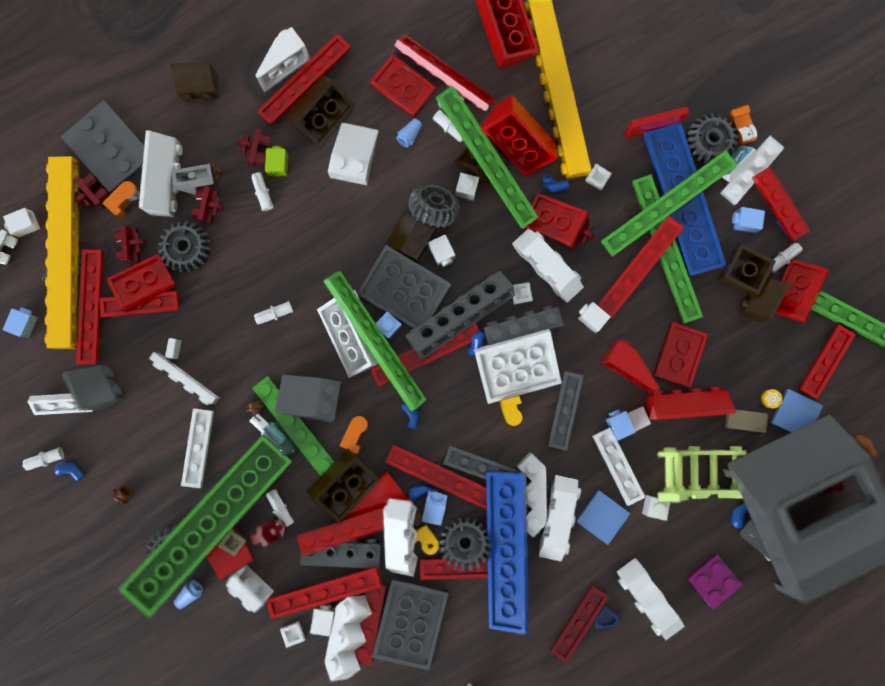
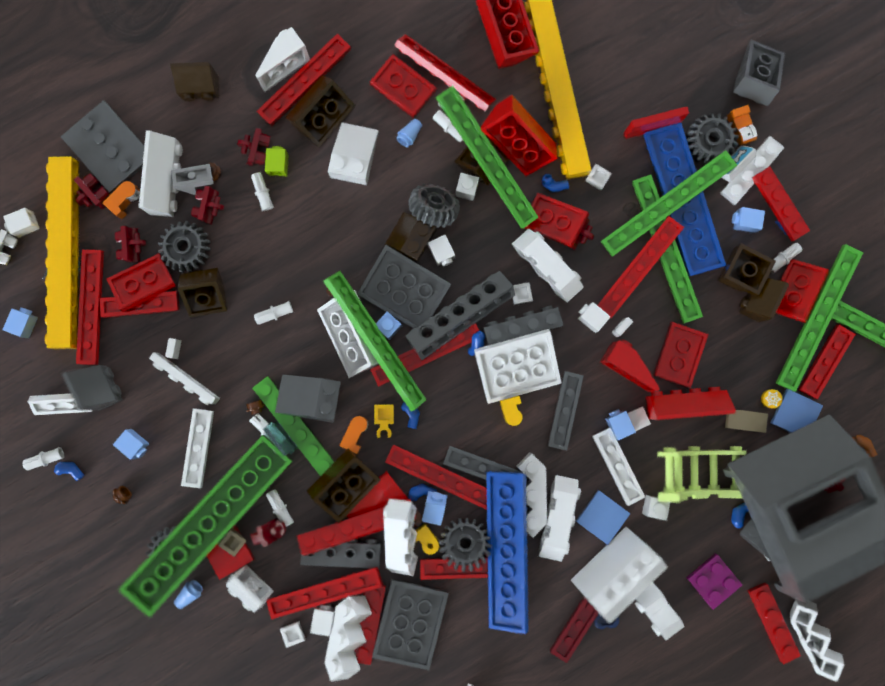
none -> light blue brick [113,429,149,460]
none -> dark brown slope [178,268,227,318]
none -> yellow plate [374,405,394,438]
none -> white slope [571,527,667,623]
none -> white tile [612,317,633,337]
none -> dark grey slope [733,40,785,106]
none -> red plate [747,582,801,664]
none -> bright green plate [776,244,863,392]
none -> white brick [790,599,844,682]

